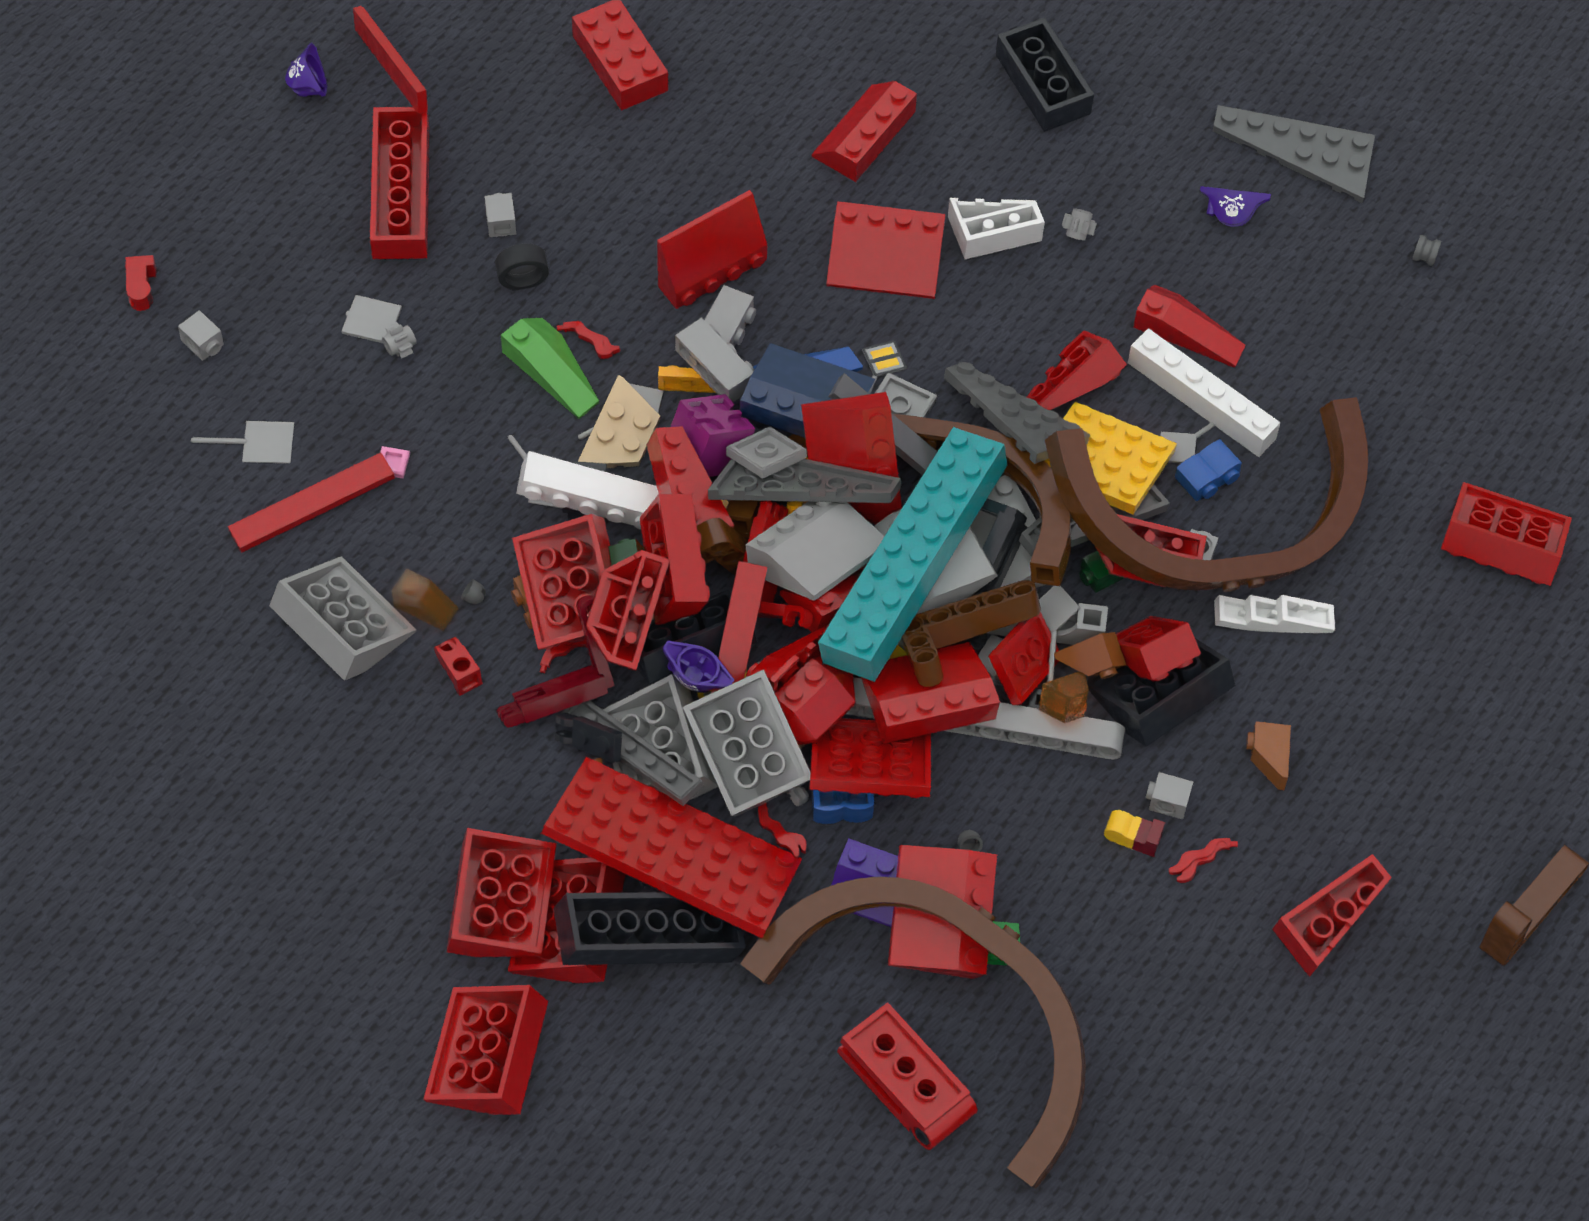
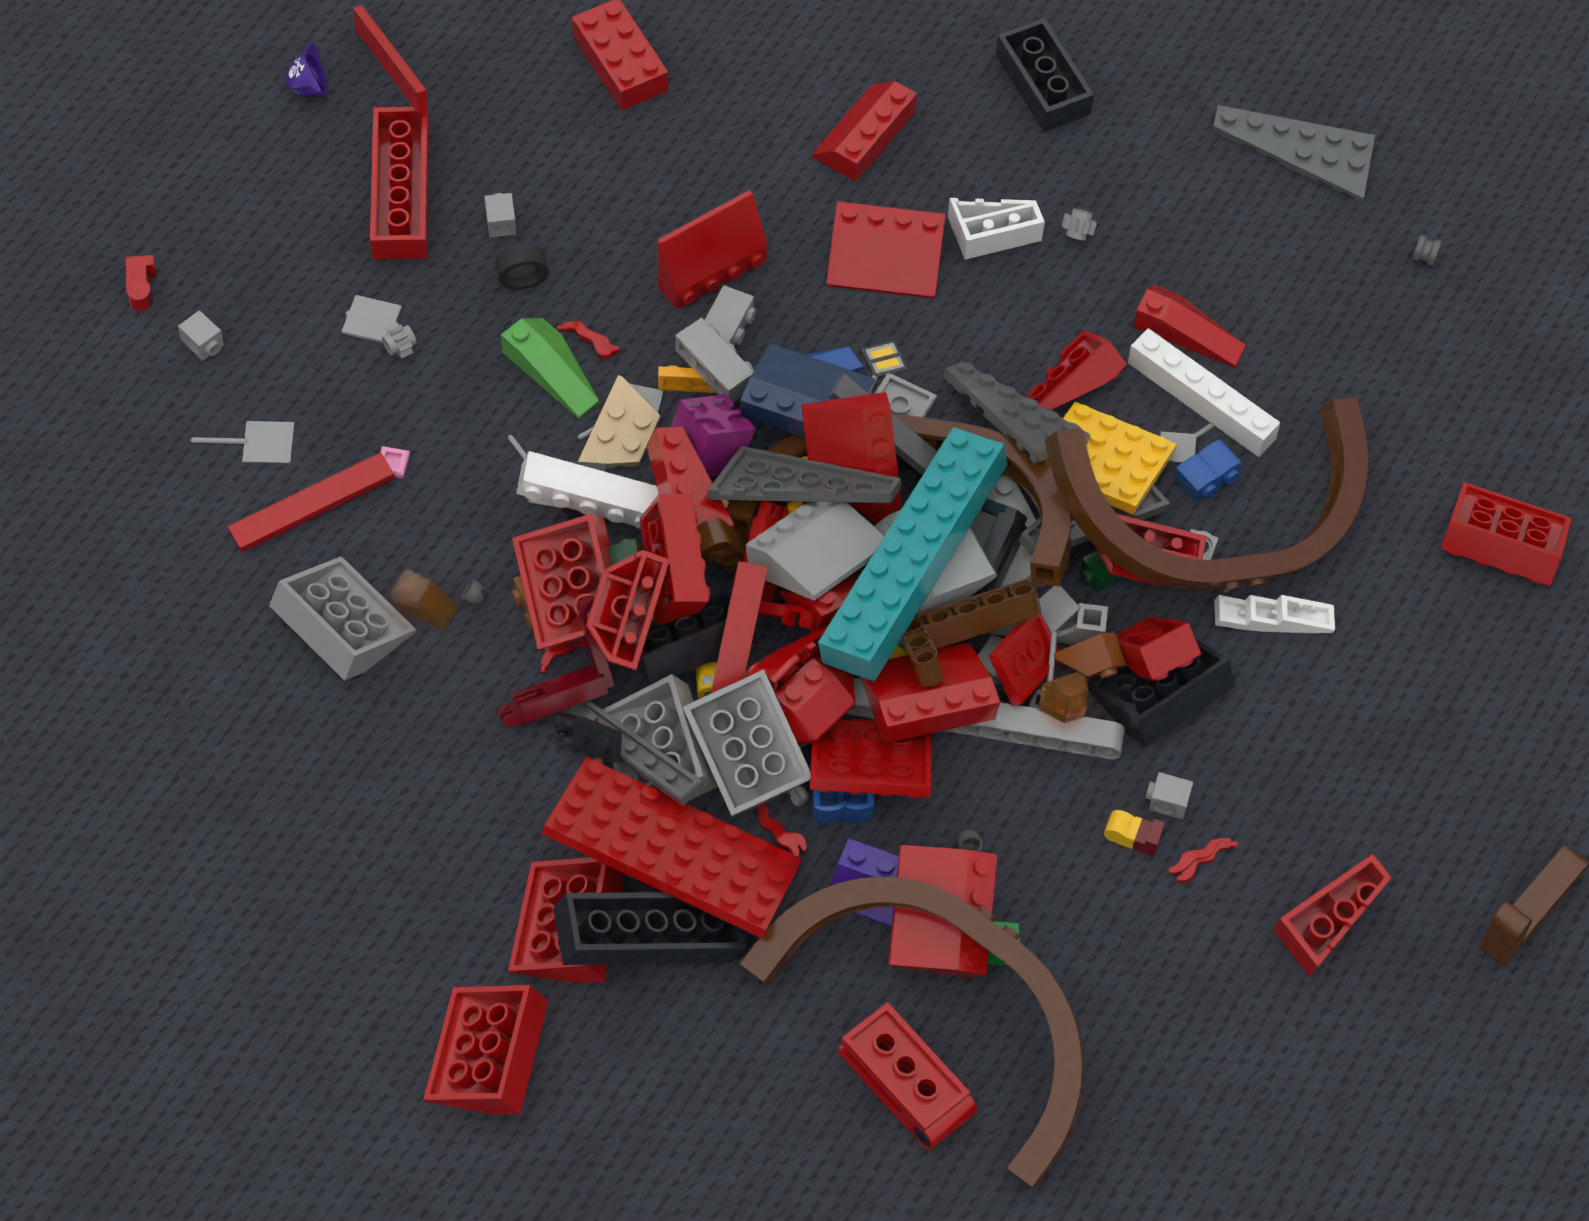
red leg [434,637,483,696] -> none
red slope [447,828,557,957] -> none
dark purple hat [663,641,734,693] -> none
light grey tile [726,427,807,478] -> none
dark purple hat [1200,186,1271,227] -> none
dark orange slope [1246,721,1291,790] -> none

